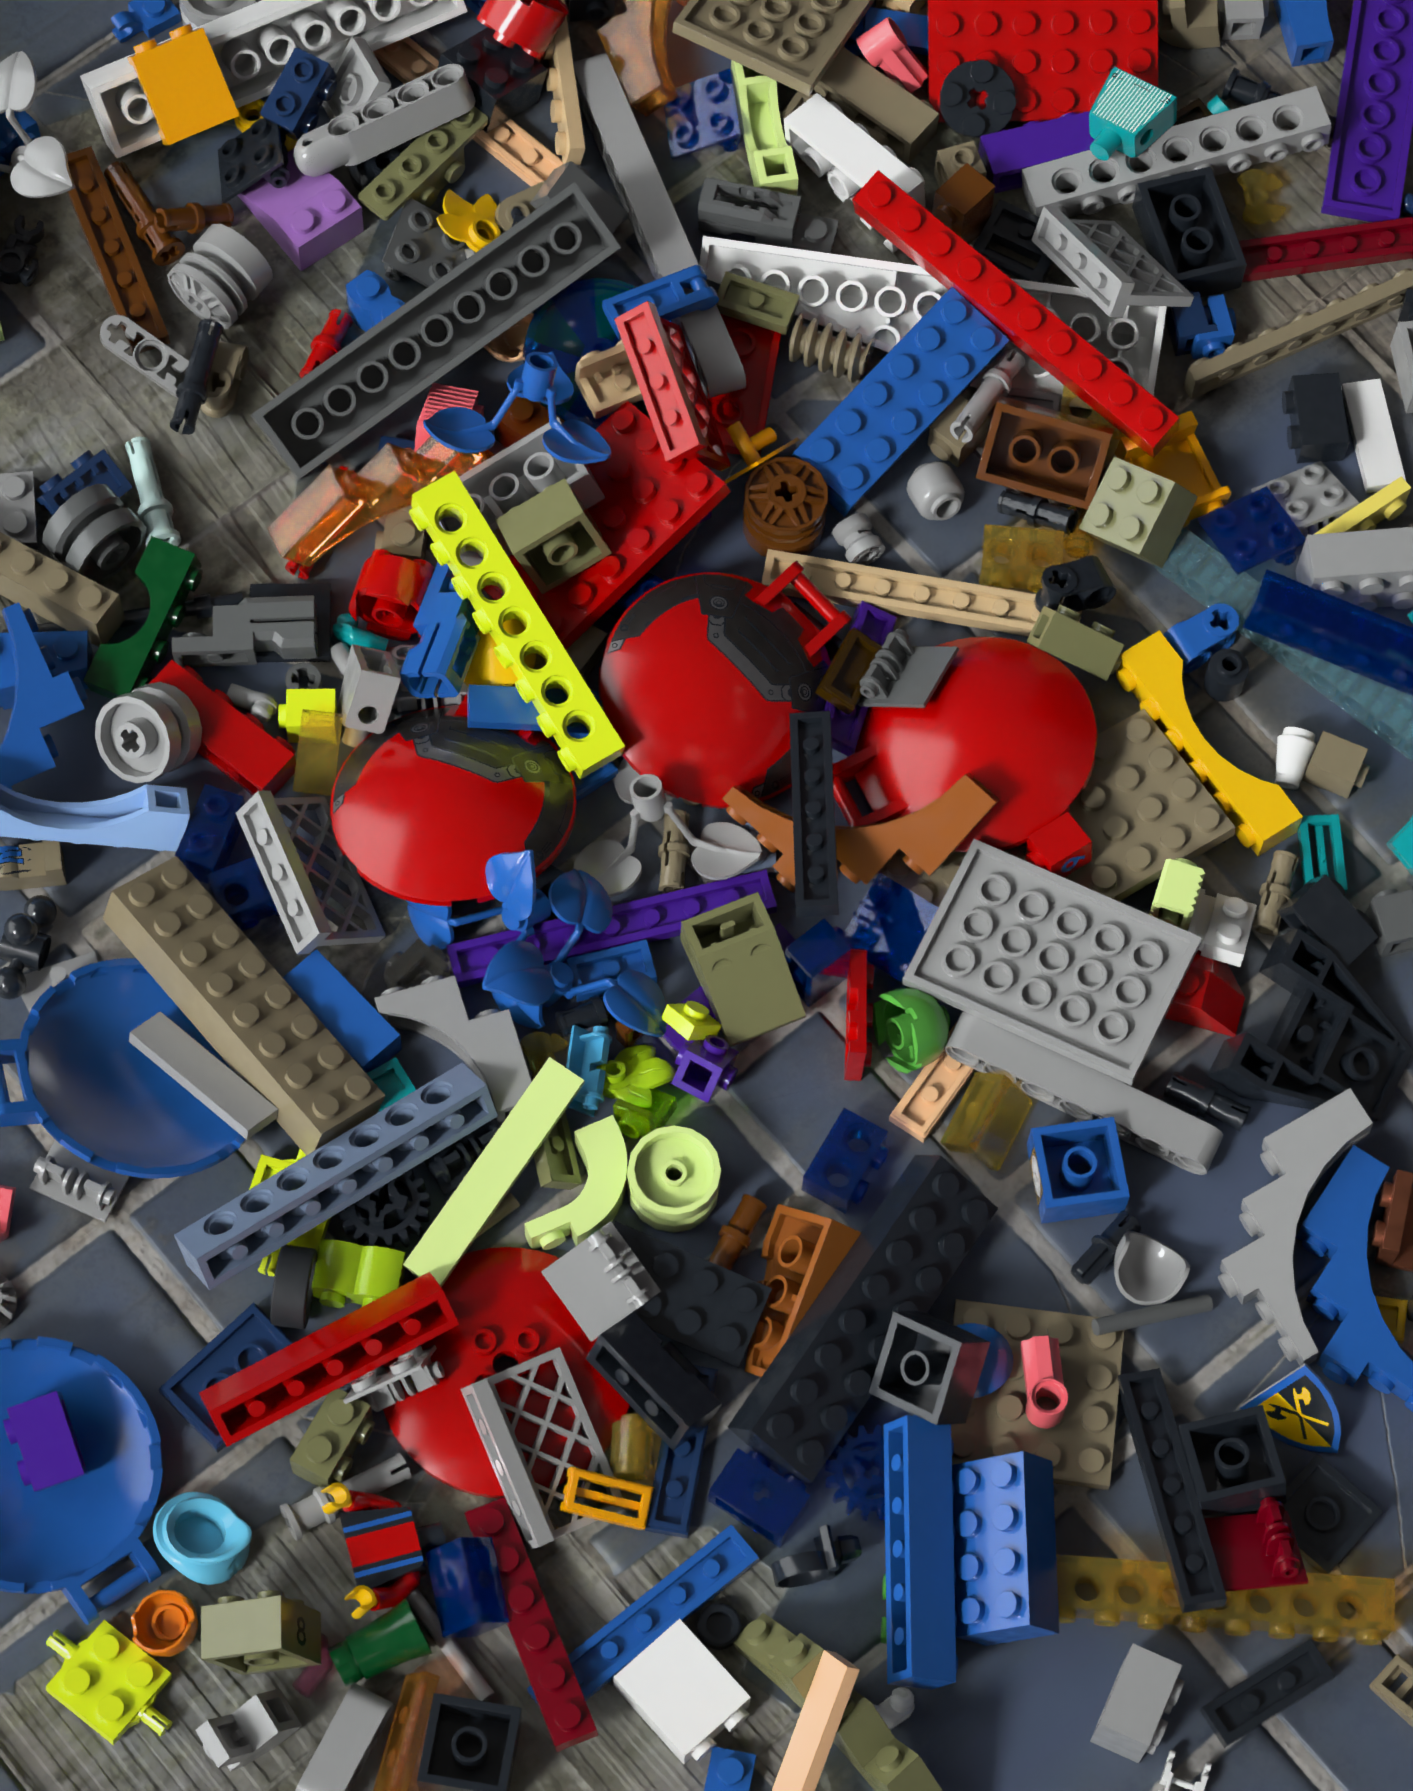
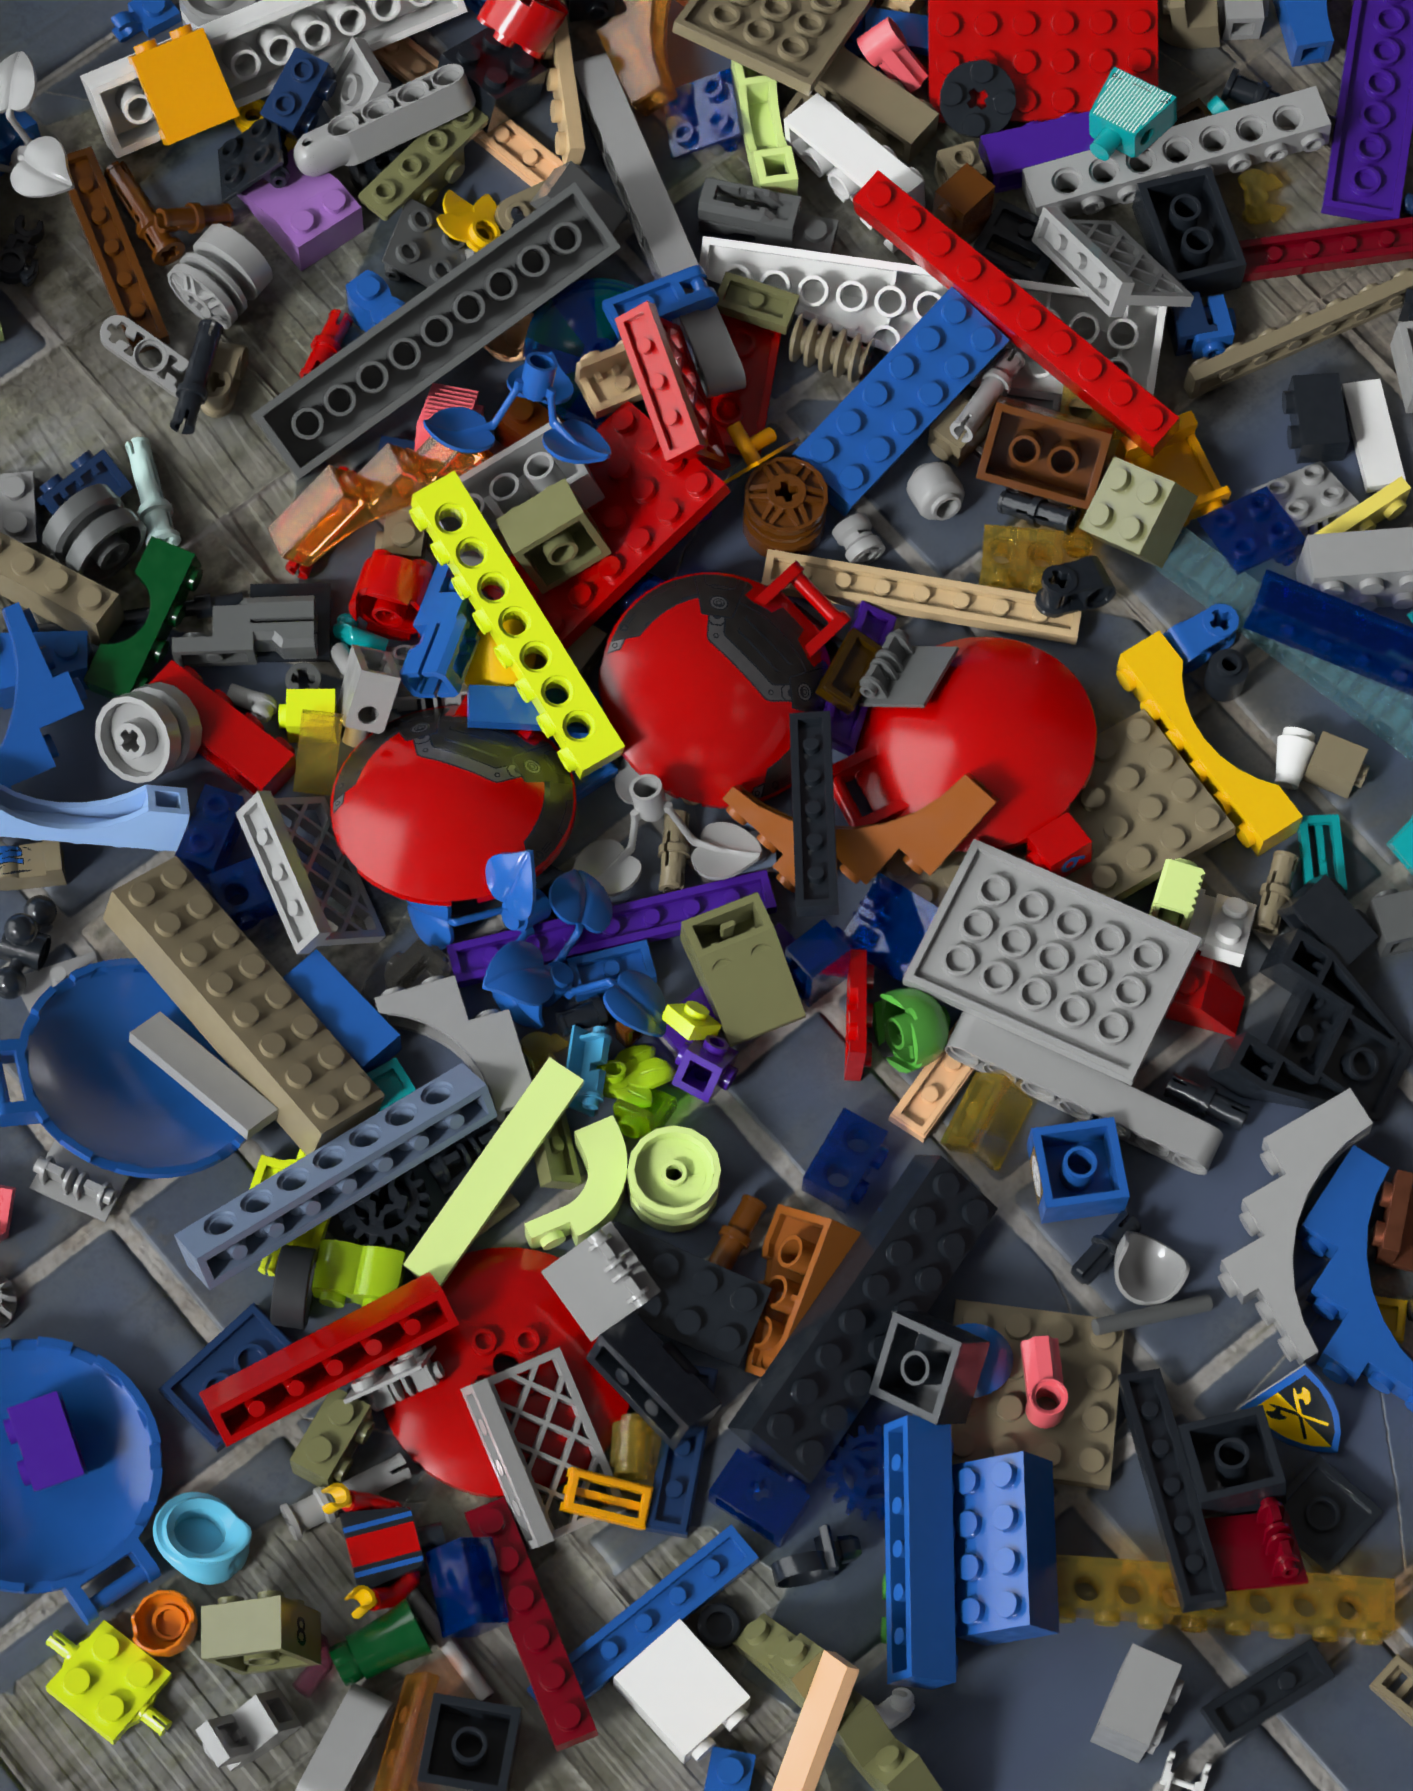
olive brick [1026,604,1124,681] -> none

